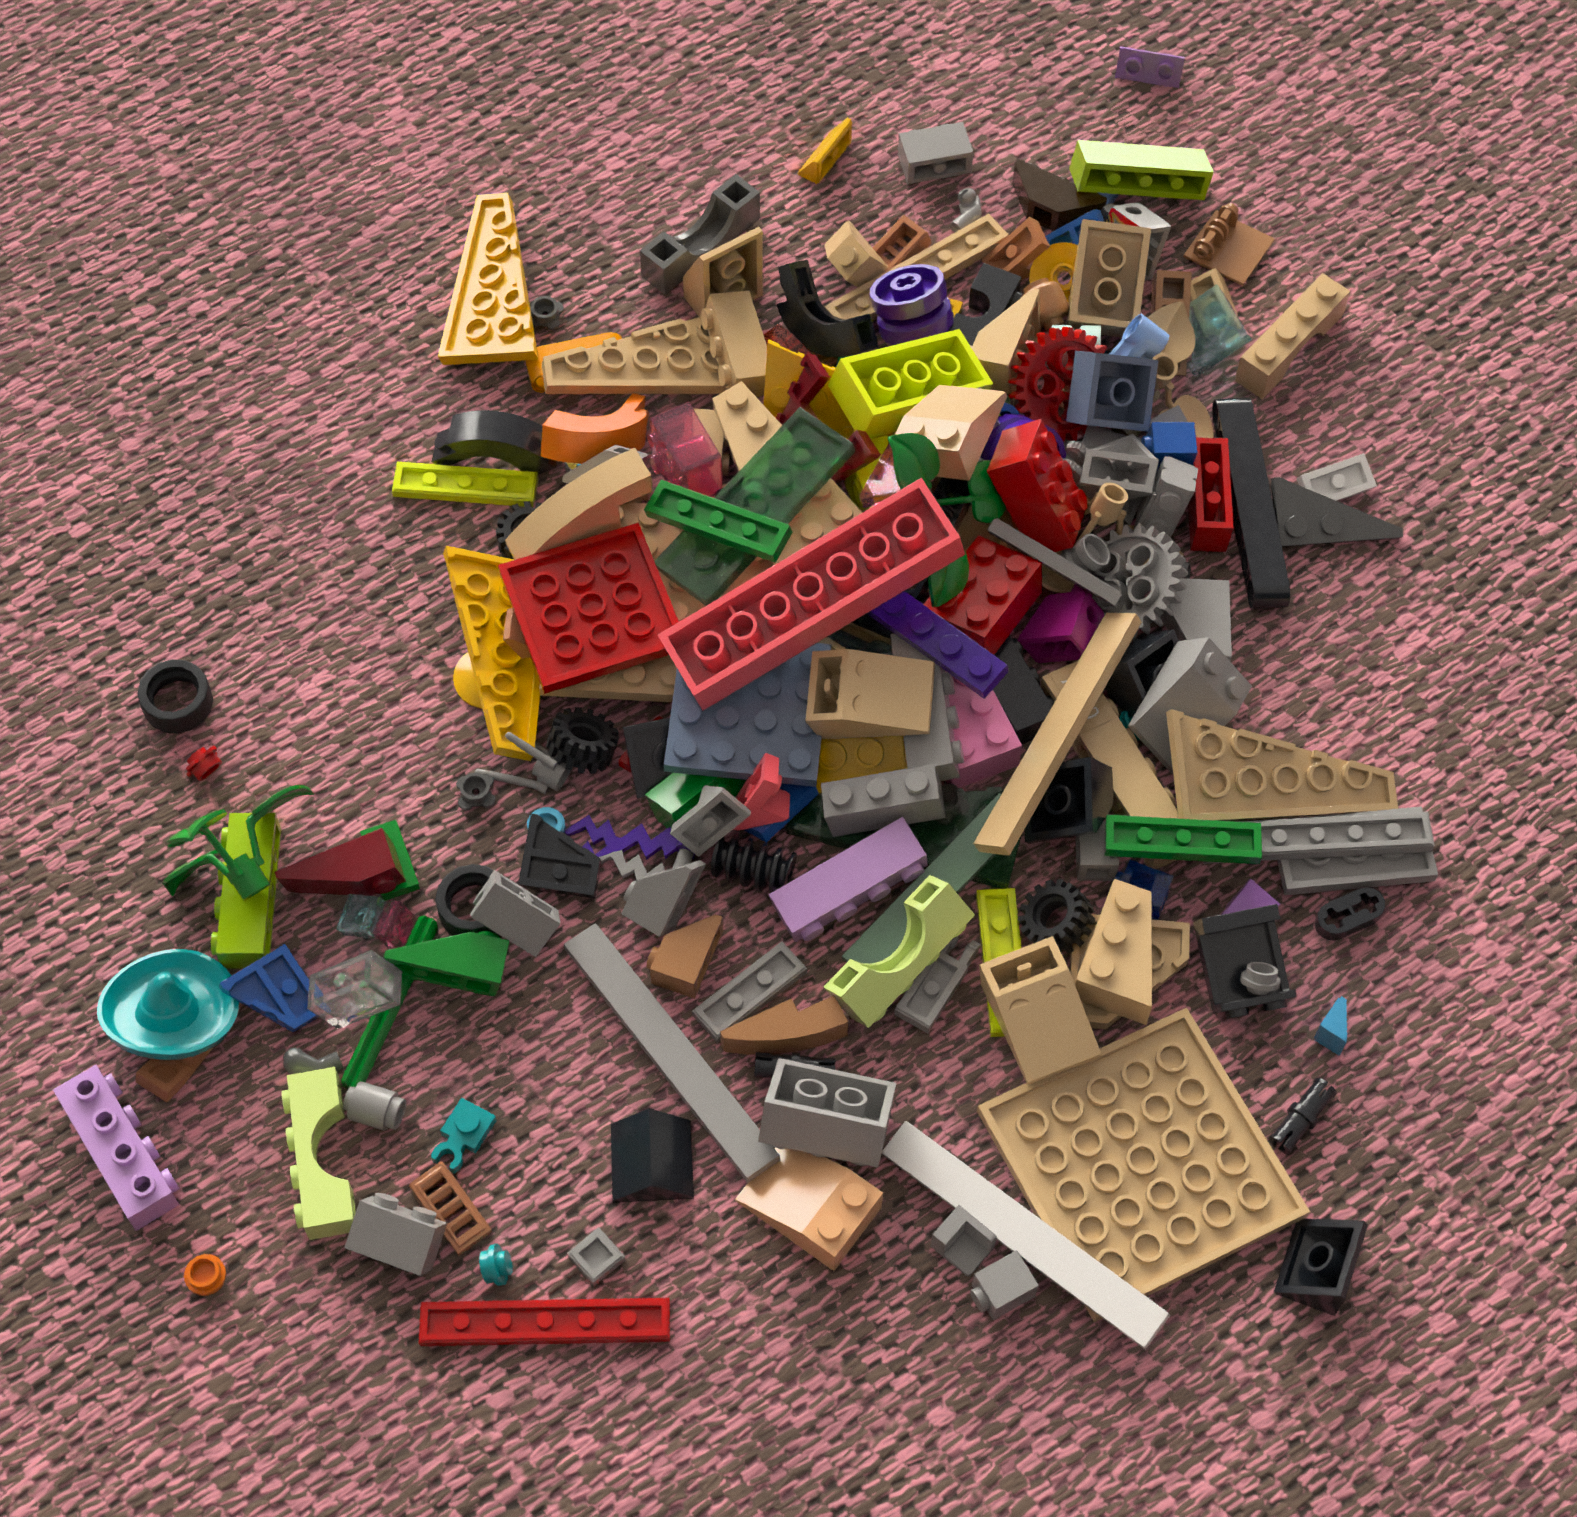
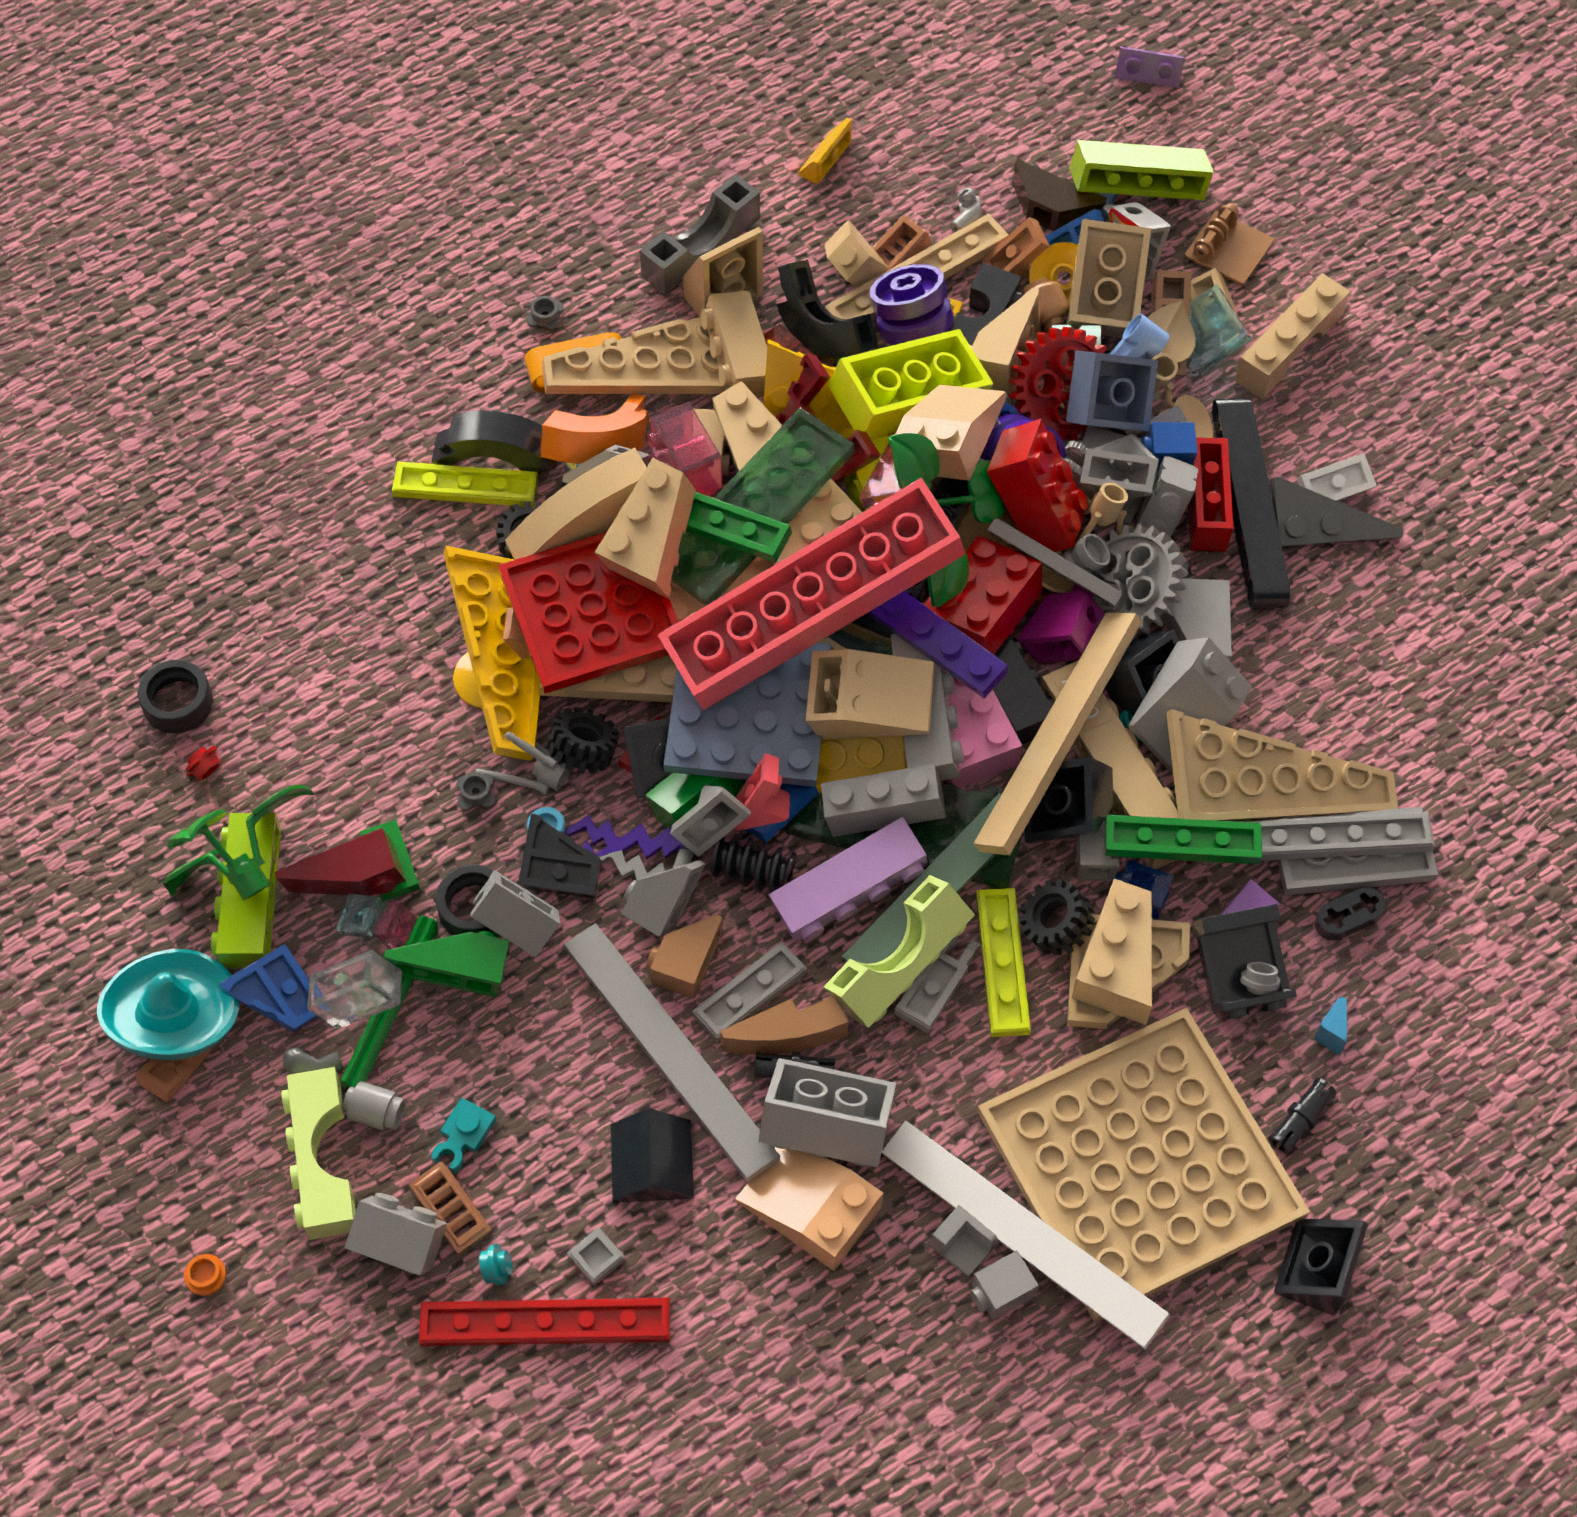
lavender brick [53,1065,180,1231] -> none
yellow wing [438,193,539,365] -> none
light grey brick [898,122,973,184] -> none
tan slope [979,936,1101,1085] -> none
none -> tan wedge [595,458,696,599]

